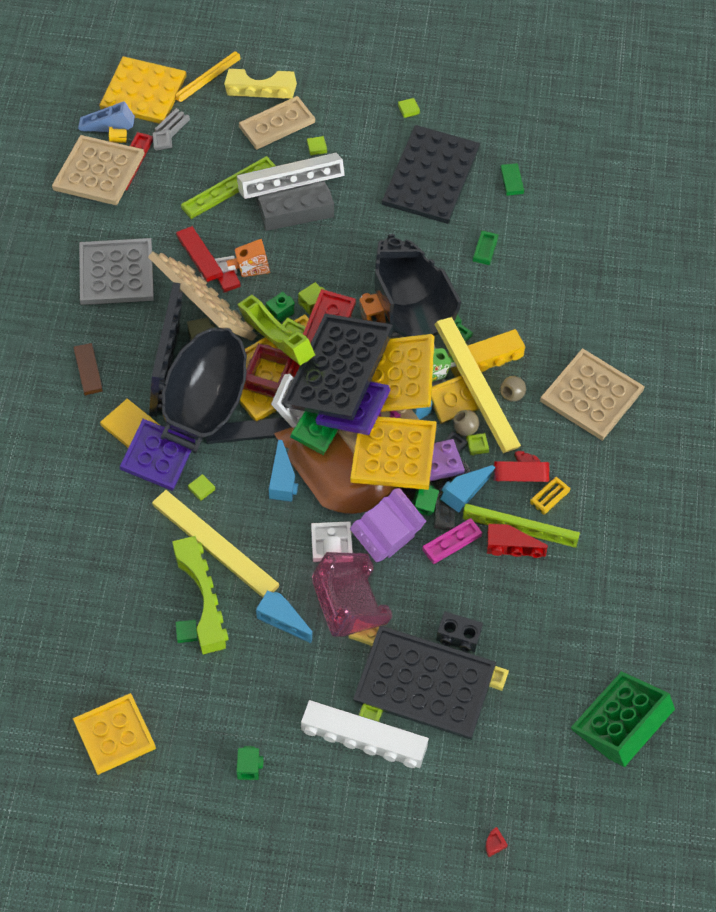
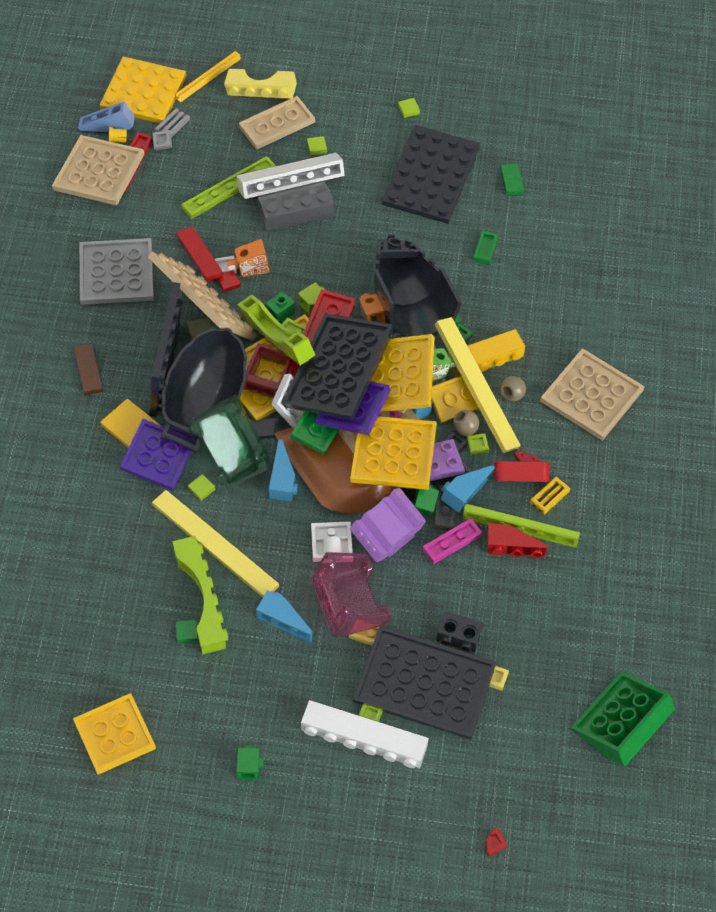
none -> clear green windscreen [190,395,270,489]

